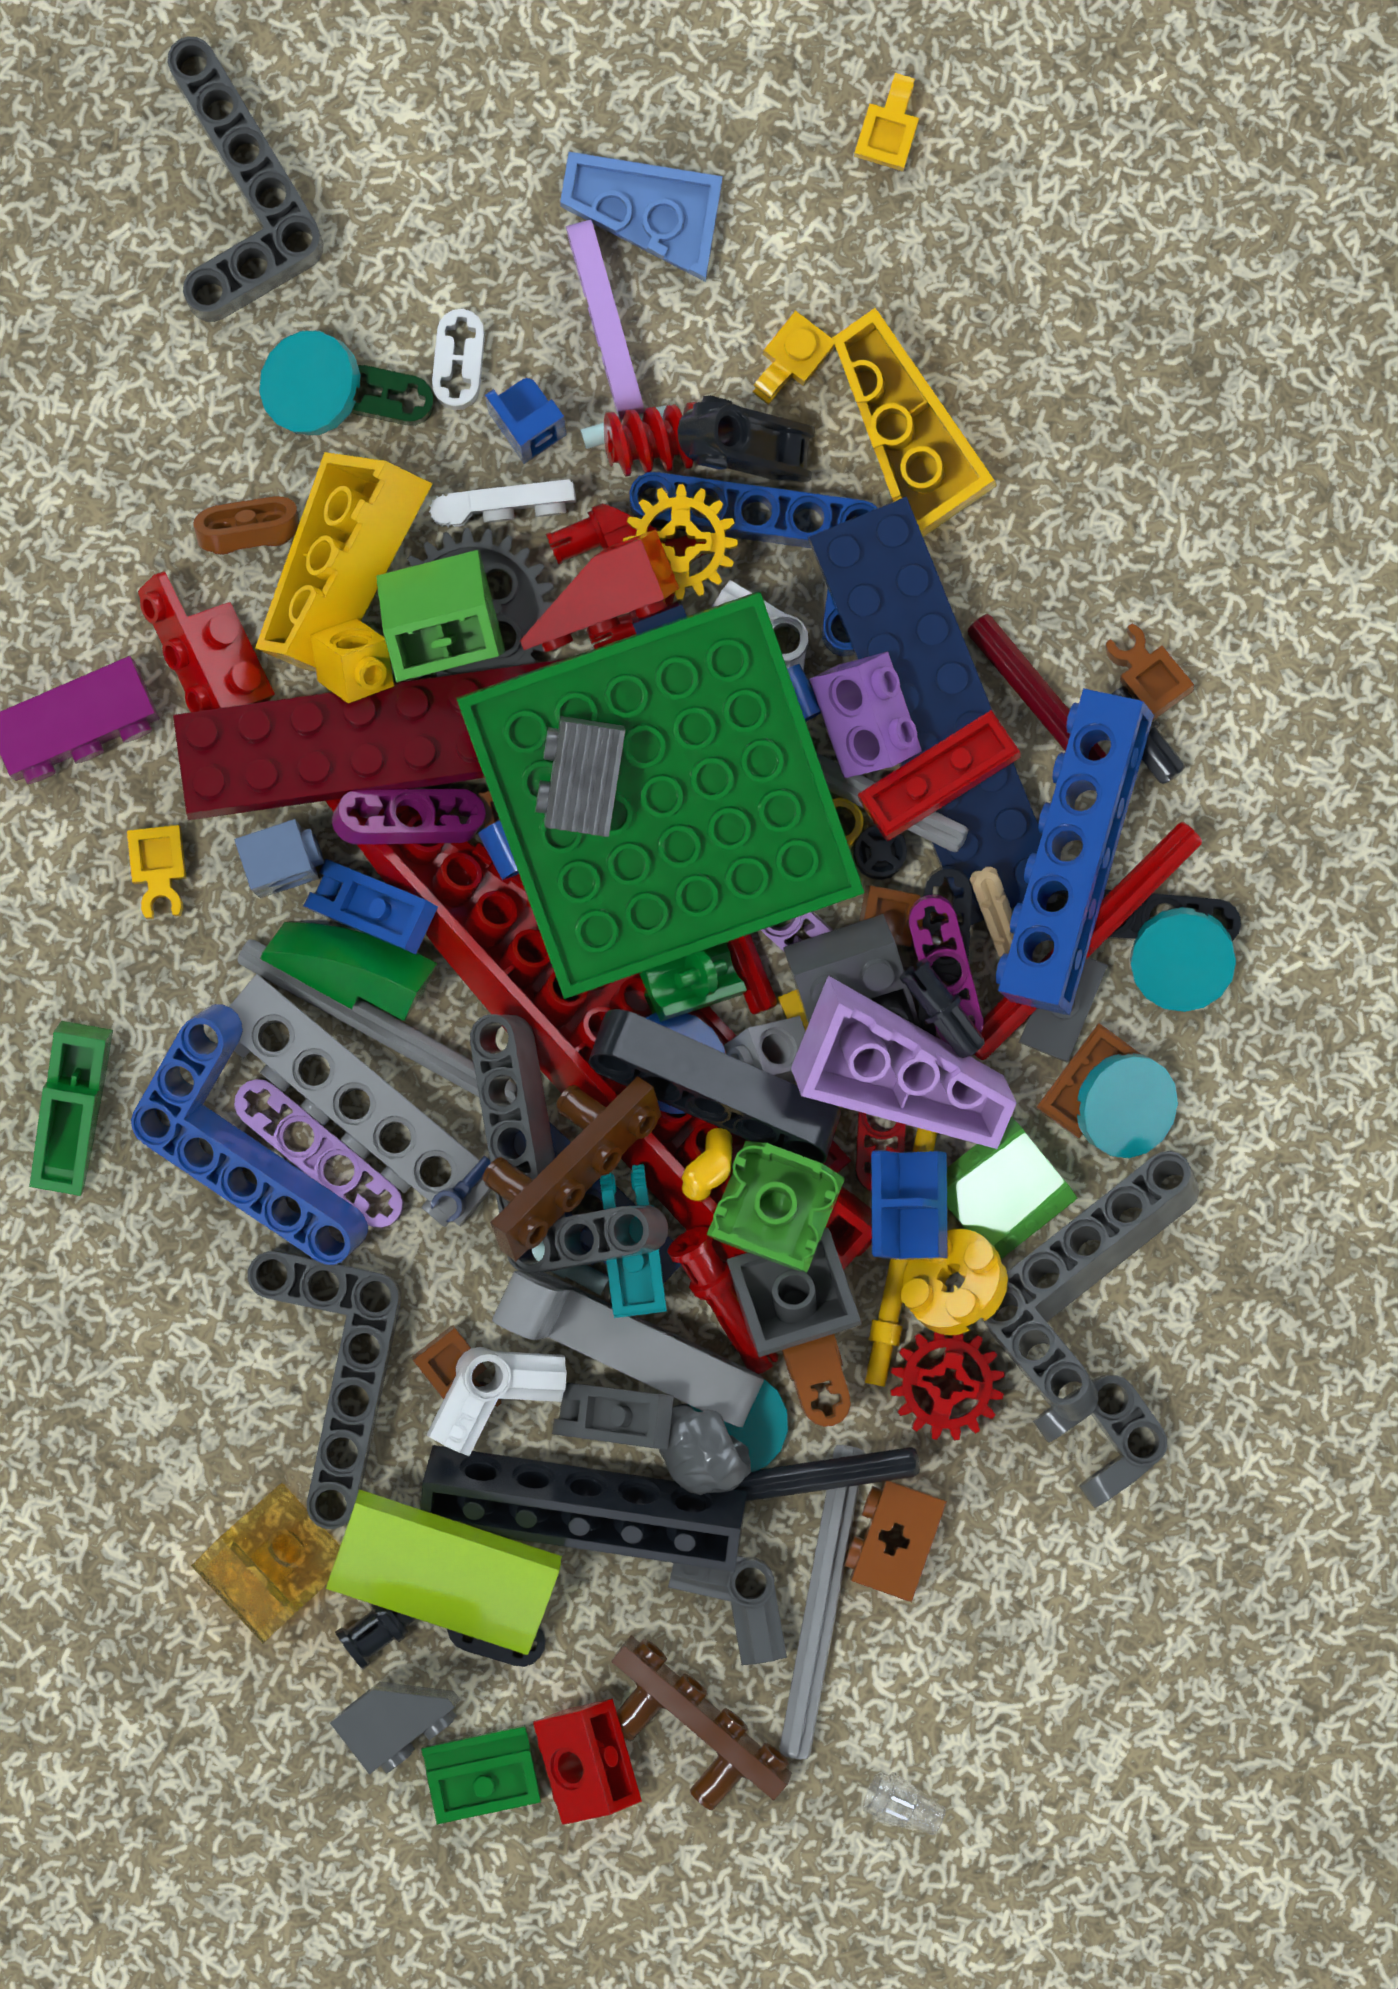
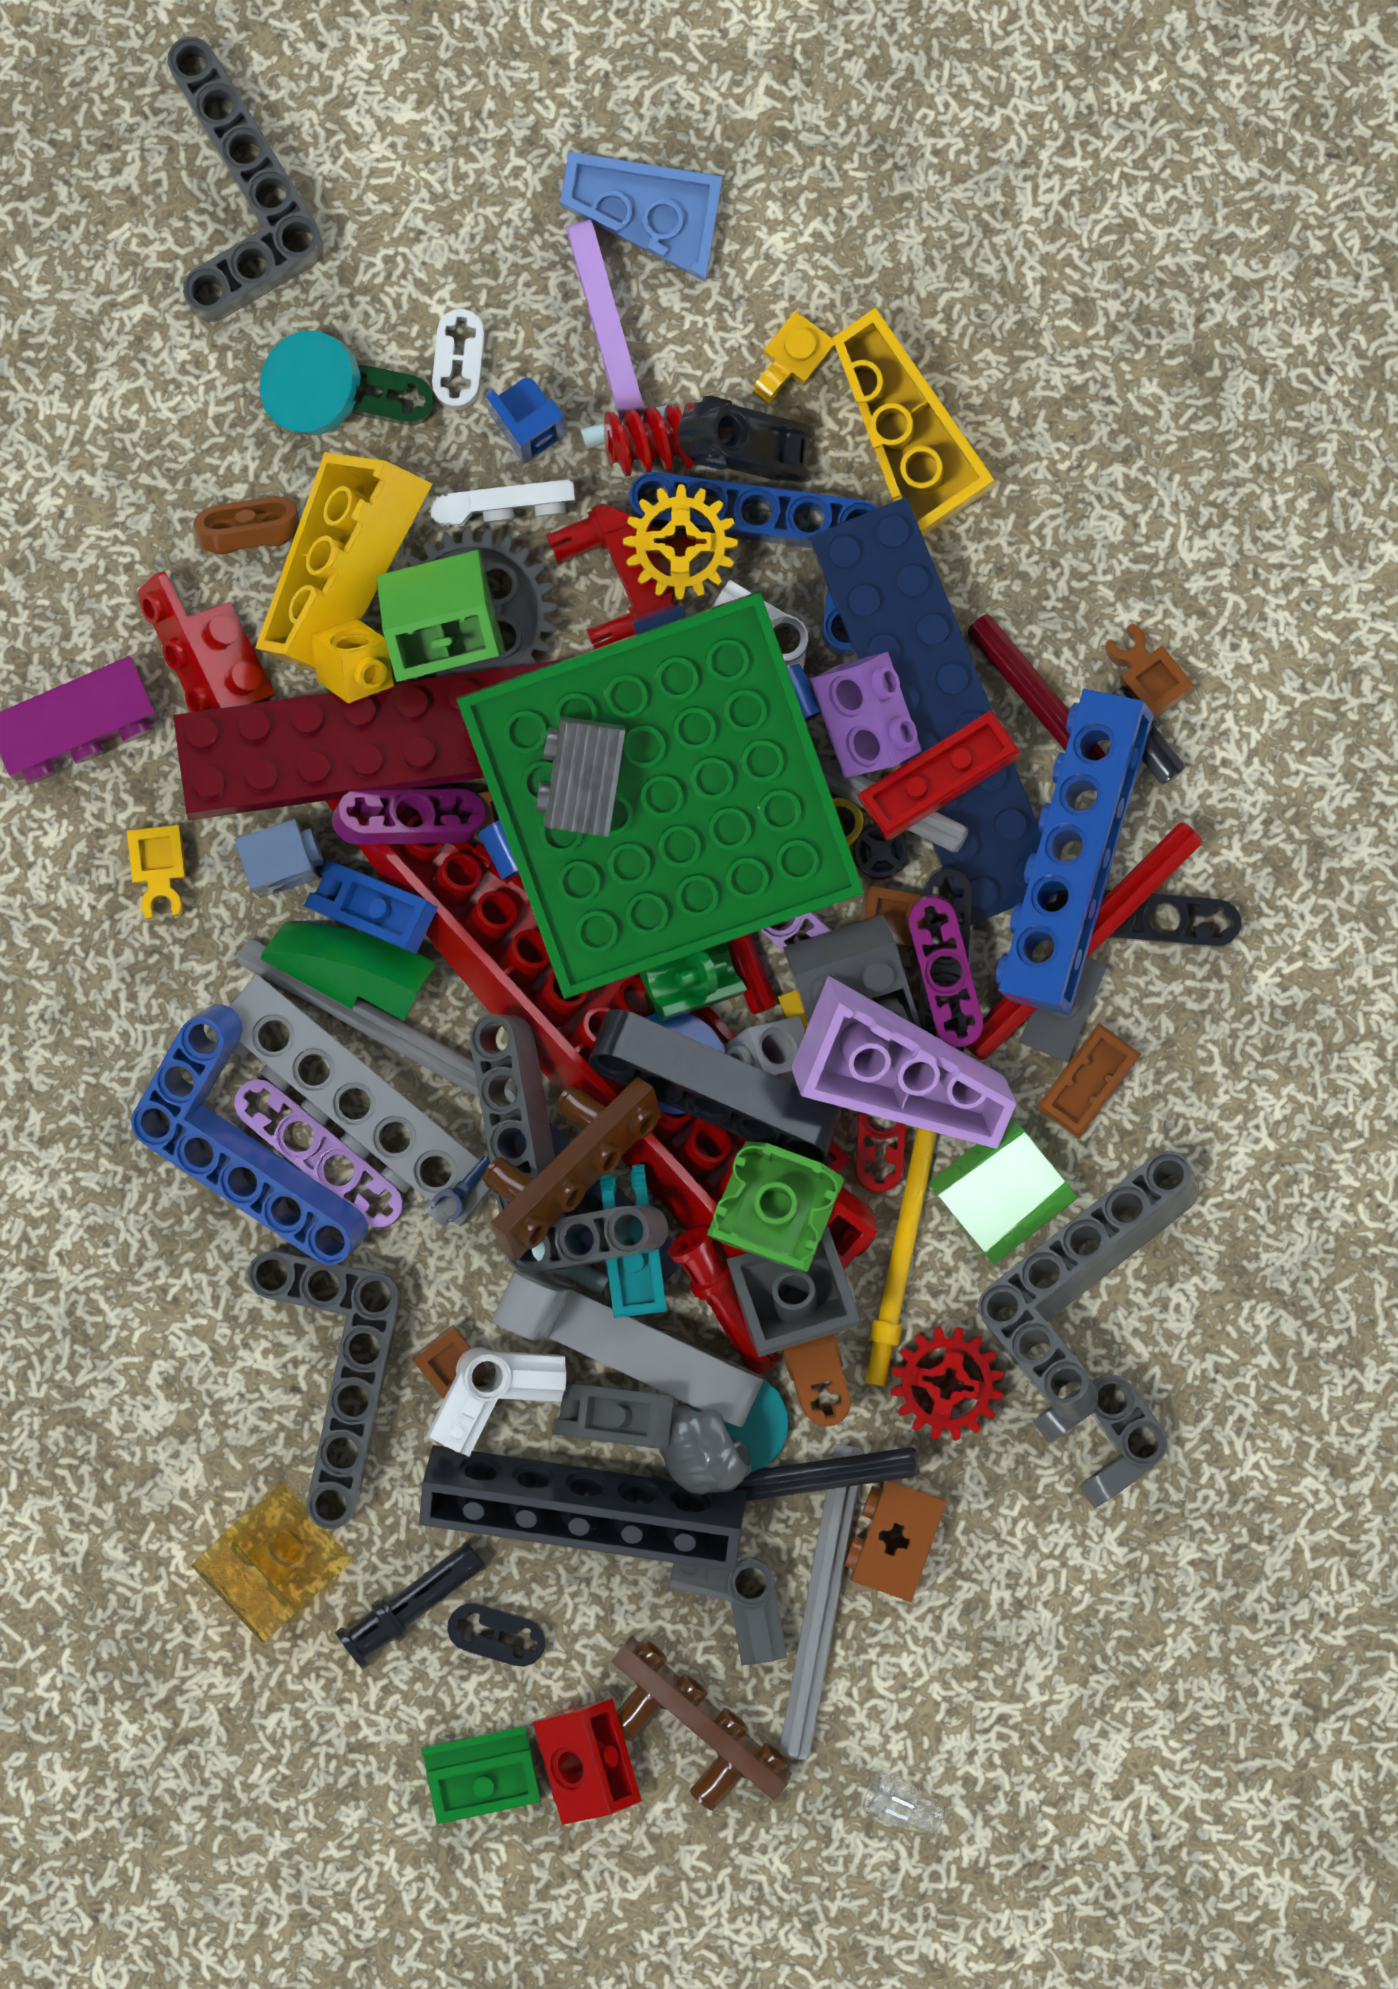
green slope [29,1021,113,1196] -> none
lime slope [326,1489,562,1655] -> none
dark grey slope [330,1681,460,1775] -> none
red slope [520,529,679,652] -> none
yellow arm [682,1128,732,1201] -> none
yellow plate [854,73,919,172] -> none
blue panel [871,1150,948,1260] -> none
black axle [899,958,985,1058] -> none
yellow plate [900,1229,1008,1335] -> none
tan axle [970,867,1014,957] -> none
teal tile [1077,1053,1178,1158] -> none
teal tile [1130,907,1236,1012] -> none

